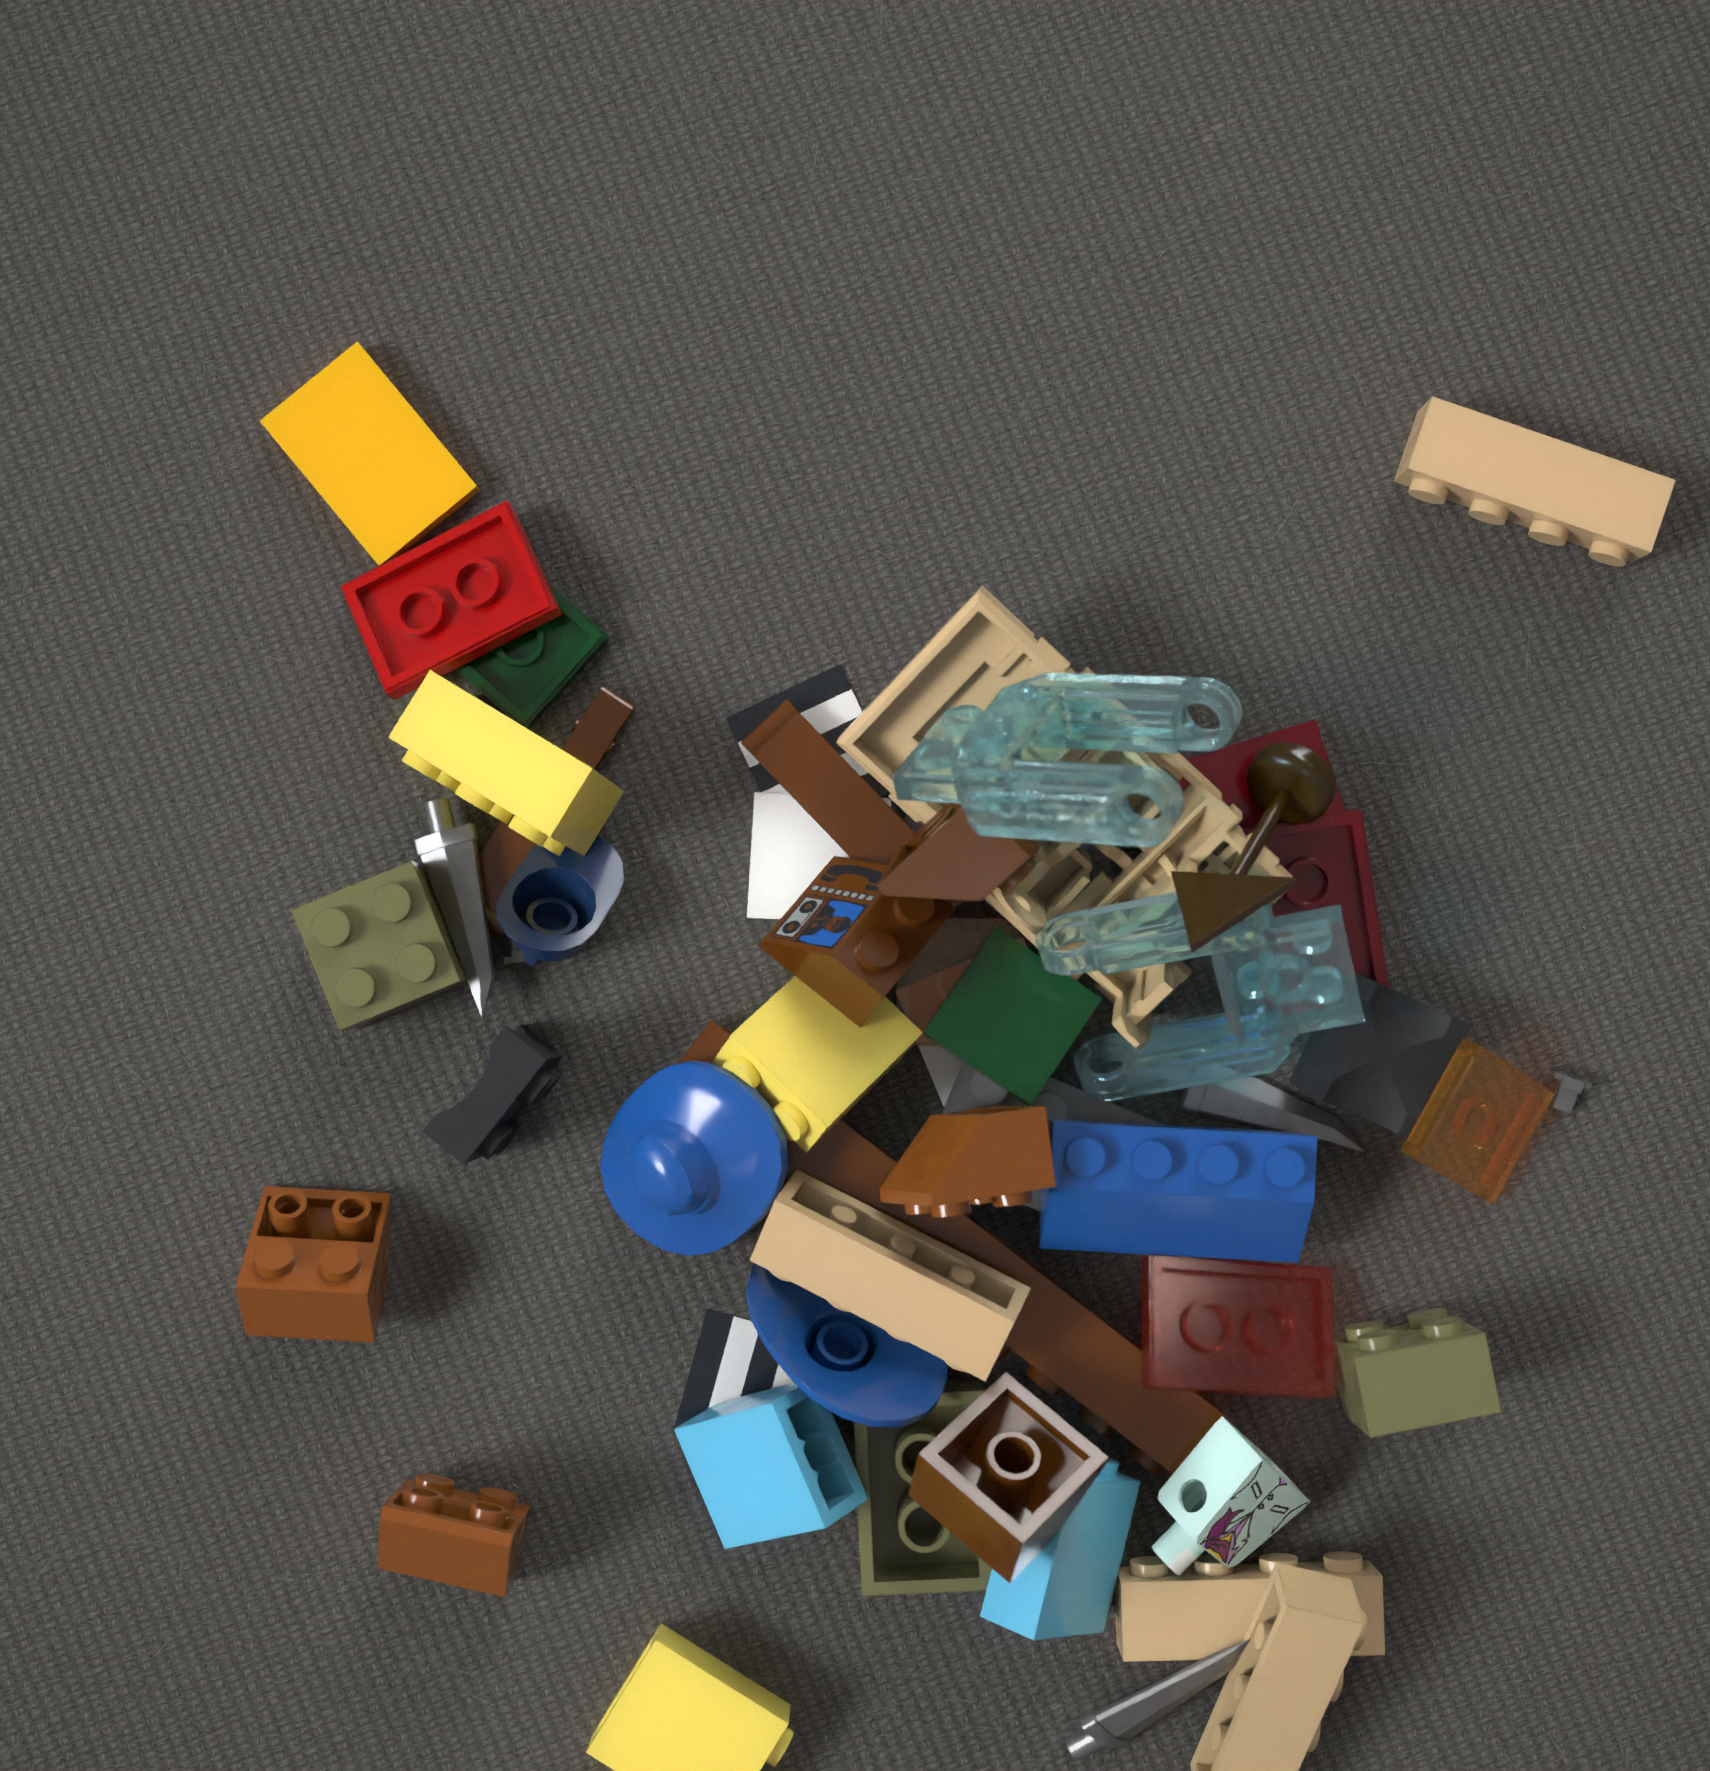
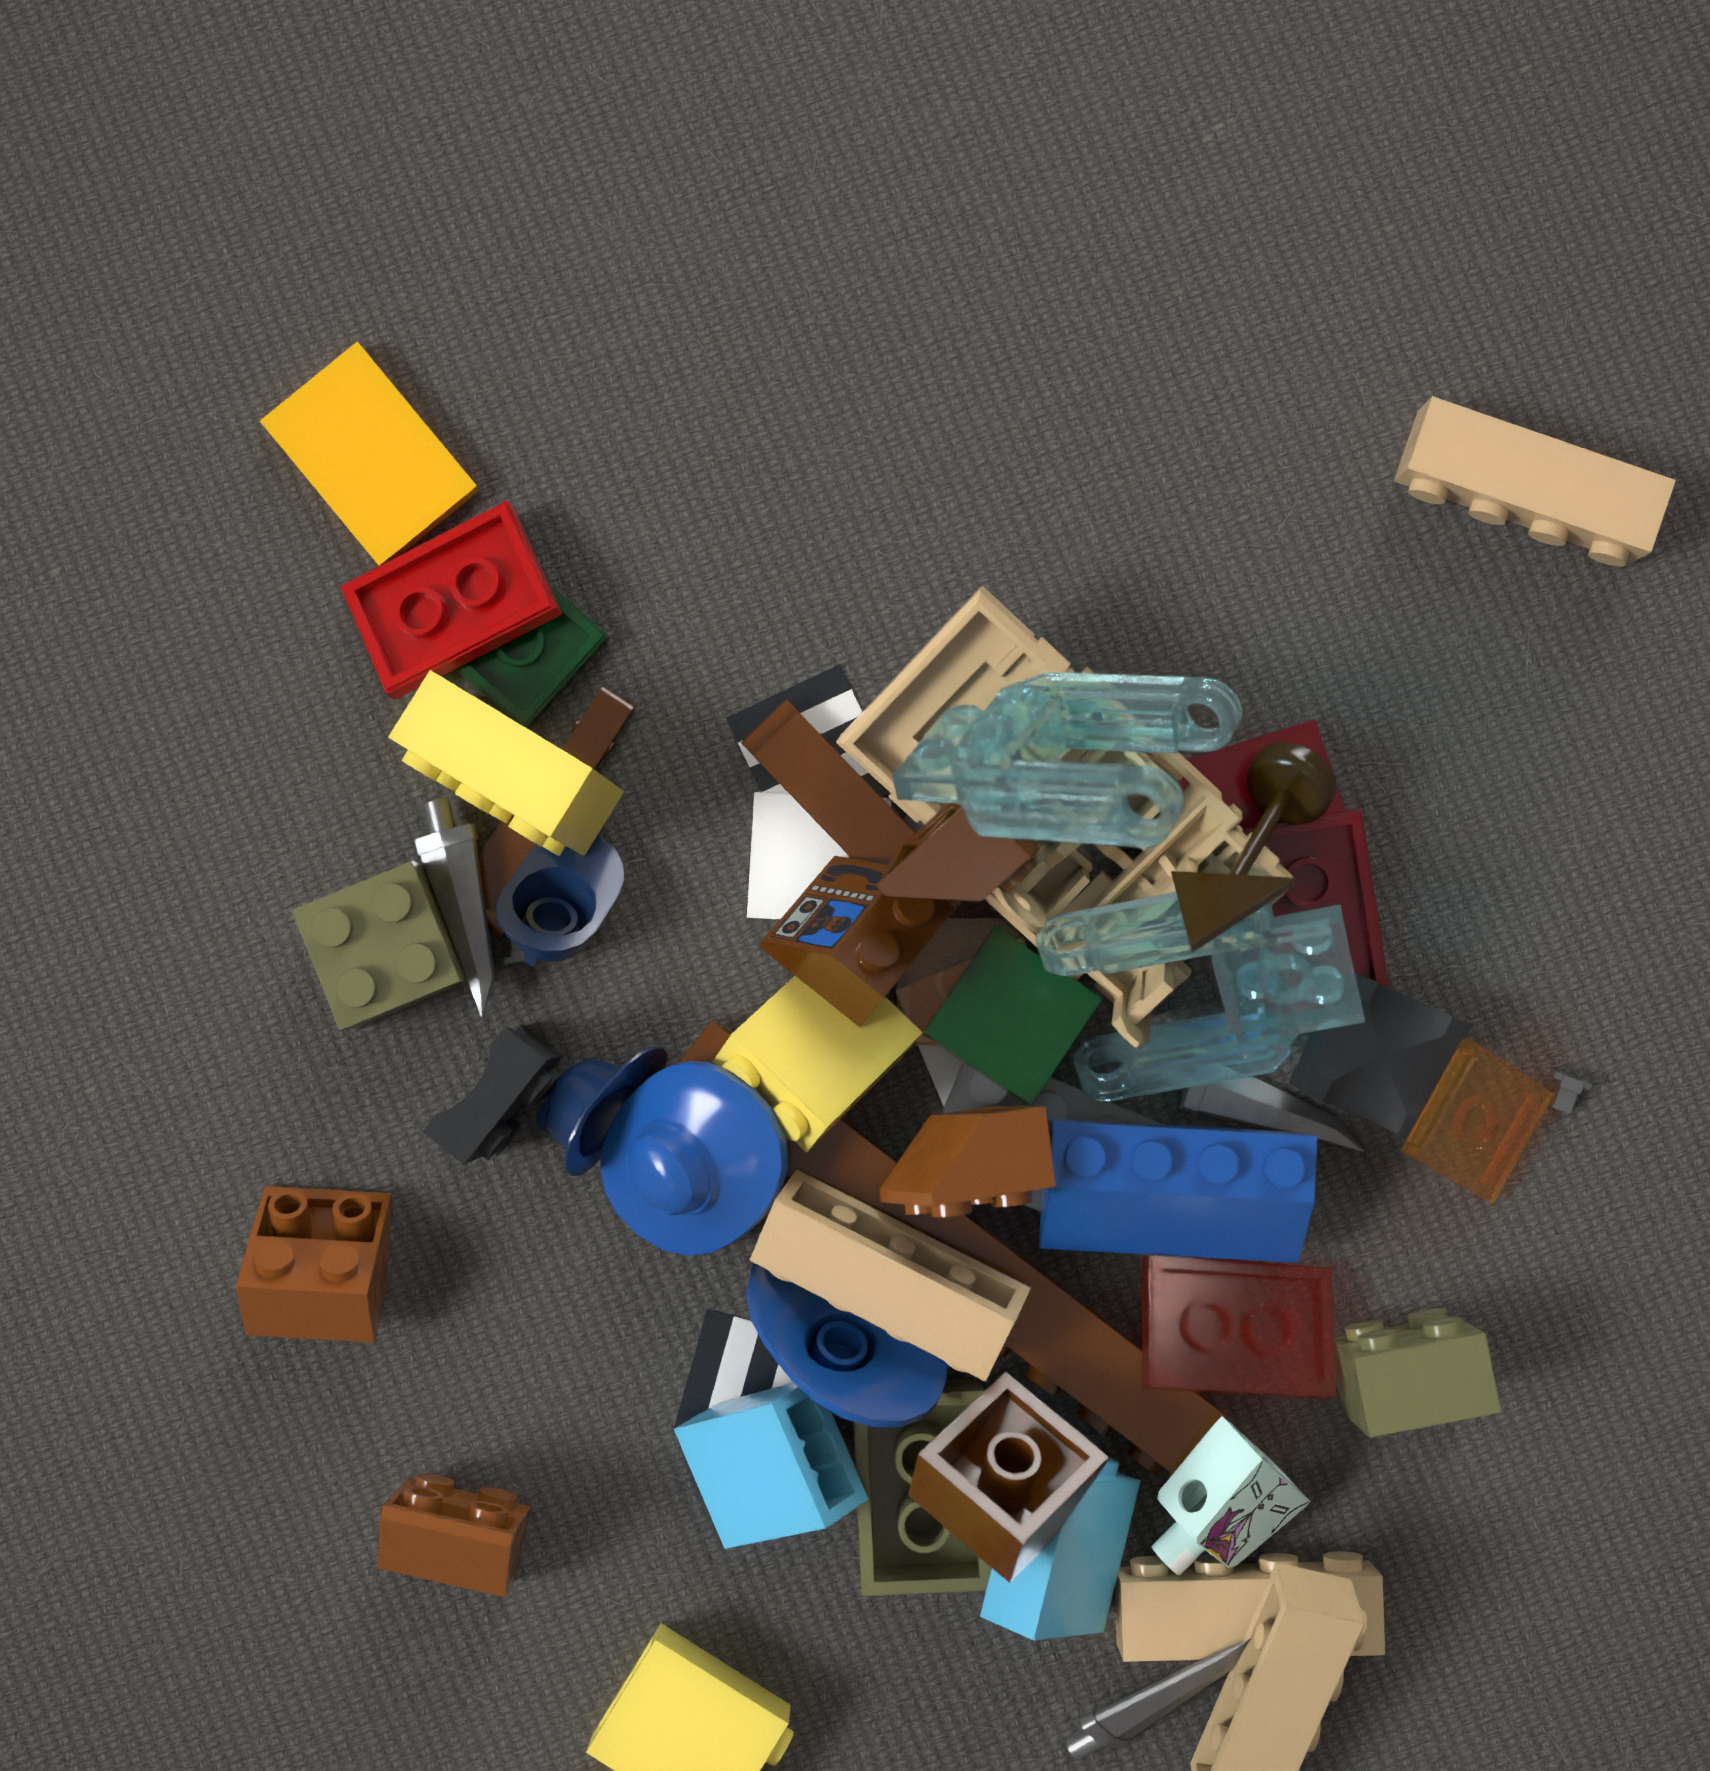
none -> dark blue piece [536,1046,668,1176]

